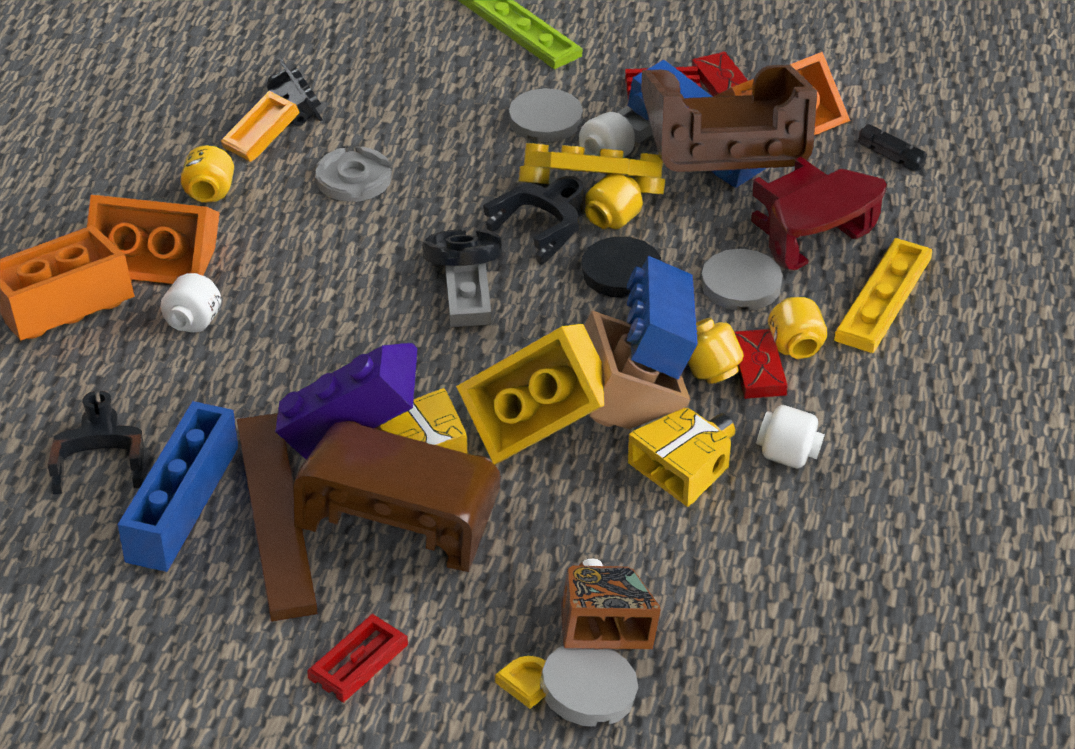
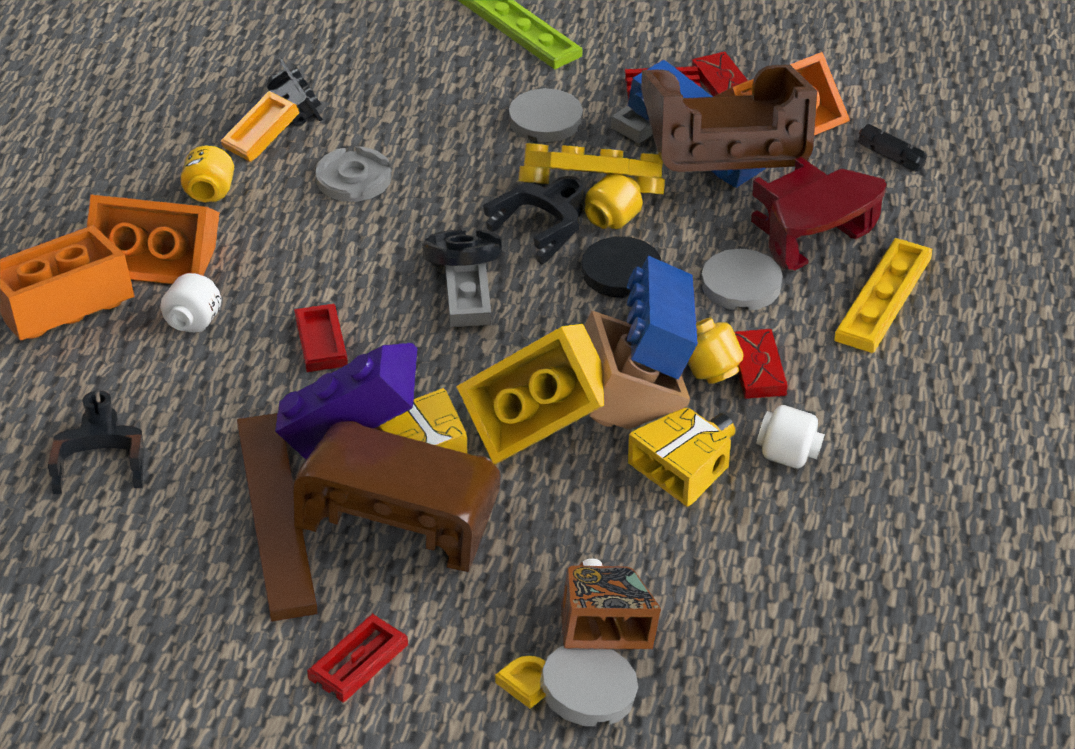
blue brick [118,401,238,572] -> none
white head [579,112,635,158] -> none
yellow head [768,297,827,359] -> none
none -> red tile [294,304,348,372]

